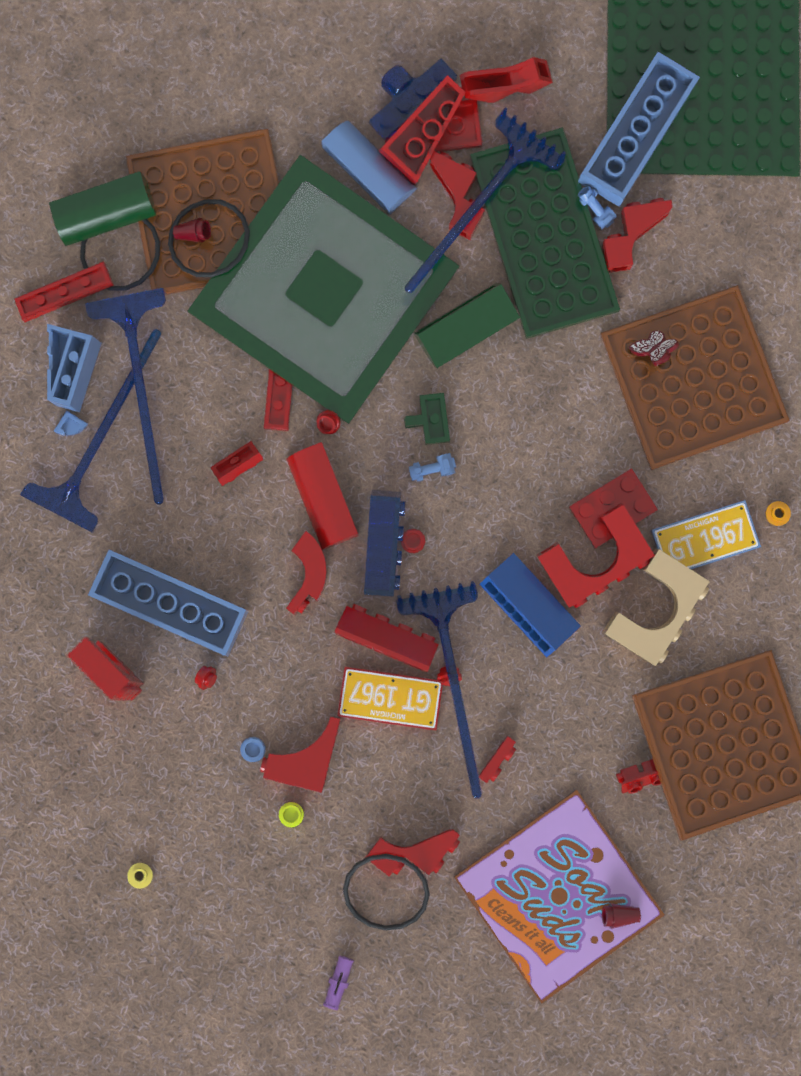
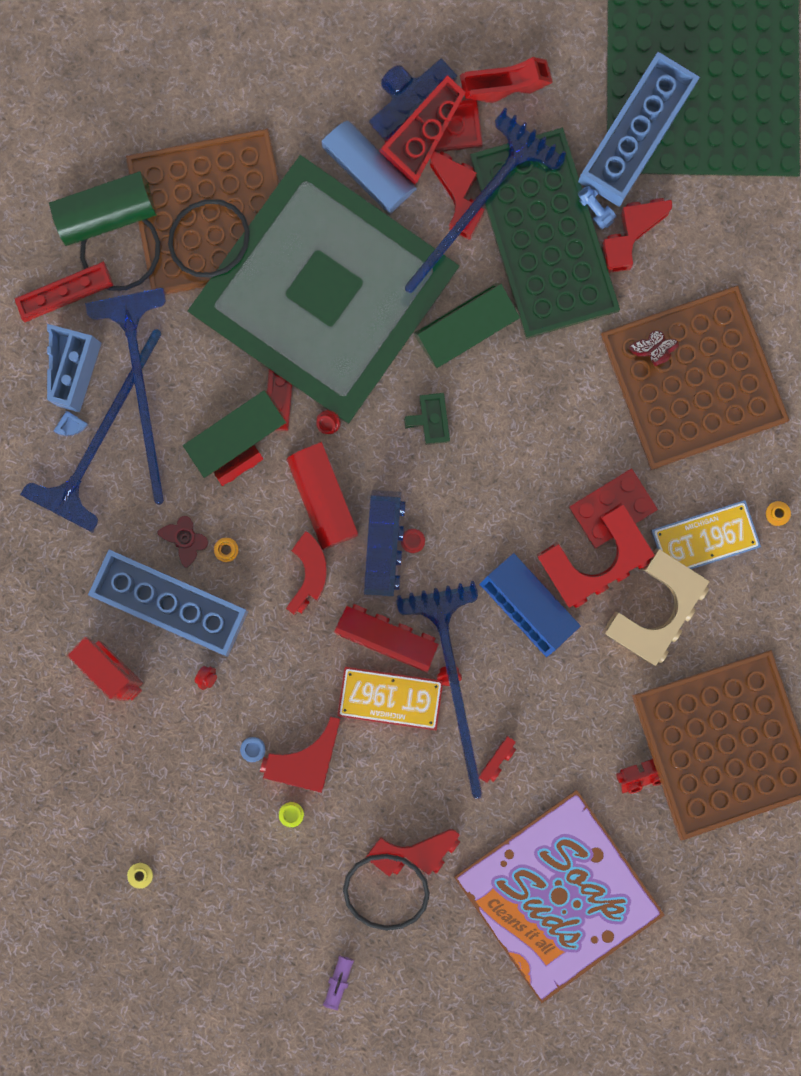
dark red cone [173,218,211,243] -> none
medium blue bar [409,453,456,482] -> none
dark red cone [602,903,641,929] -> none
none -> dark red animal [157,516,208,568]
none -> dark green brick [182,390,287,478]
none -> light orange plate [214,538,239,562]

